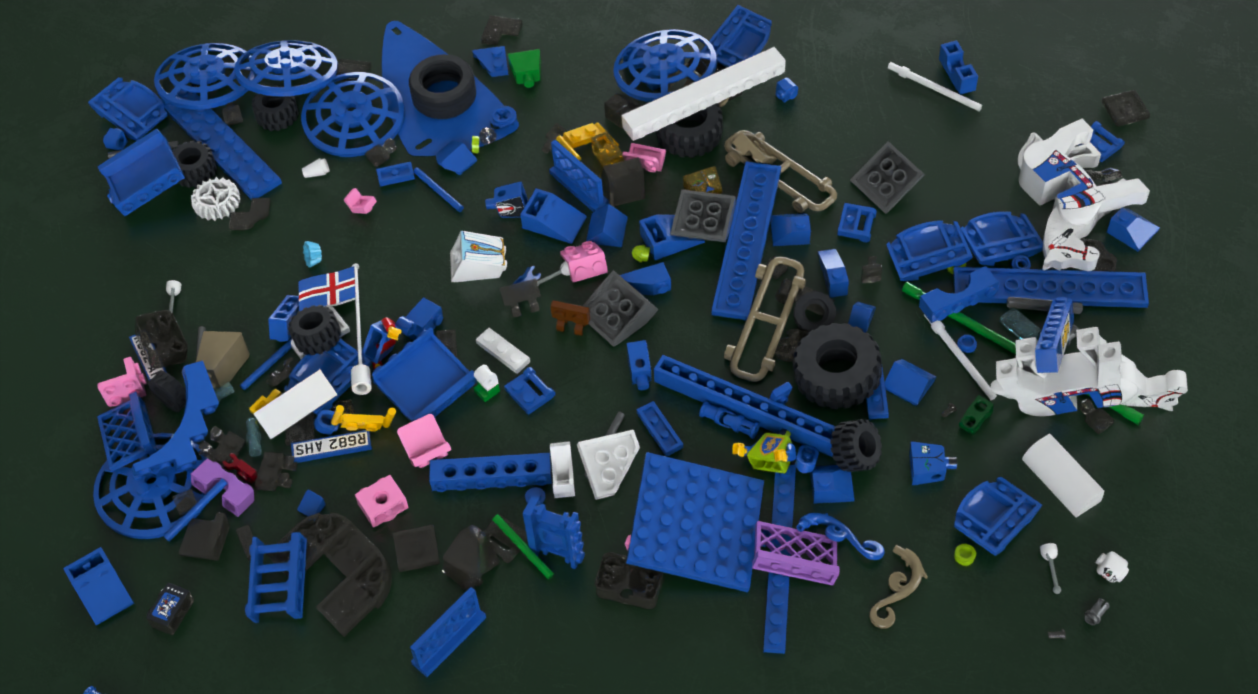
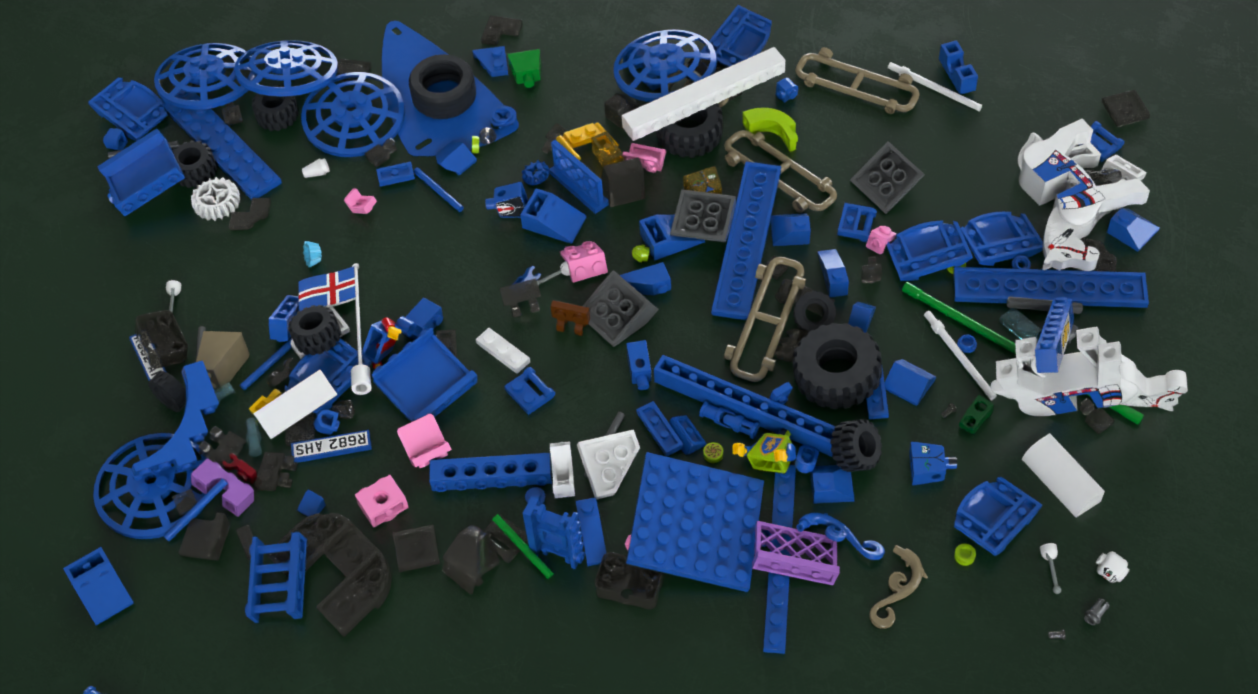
bright pink bracket [97,357,147,407] -> none
blue fence [97,391,158,472] -> none
brick [146,583,194,635] -> none
yellow plate [331,405,396,431] -> none
blue fence [410,587,486,677] -> none
white slope [450,231,507,282] -> none
leg [474,365,500,402] -> none
blue slope [586,204,628,247] -> none
dark tan plate [732,132,777,164] -> none
blue arch [919,266,999,323] -> none
none -> blue gear [522,160,550,185]
none -> blue slope [576,497,608,566]
none -> blue slope [669,415,707,455]
none -> tile [703,442,723,463]
none -> lime arch [743,108,798,152]
none -> dark tan bar [795,47,920,114]
none -> bright pink bracket [866,226,896,254]
none -> white bracket [1100,155,1147,183]

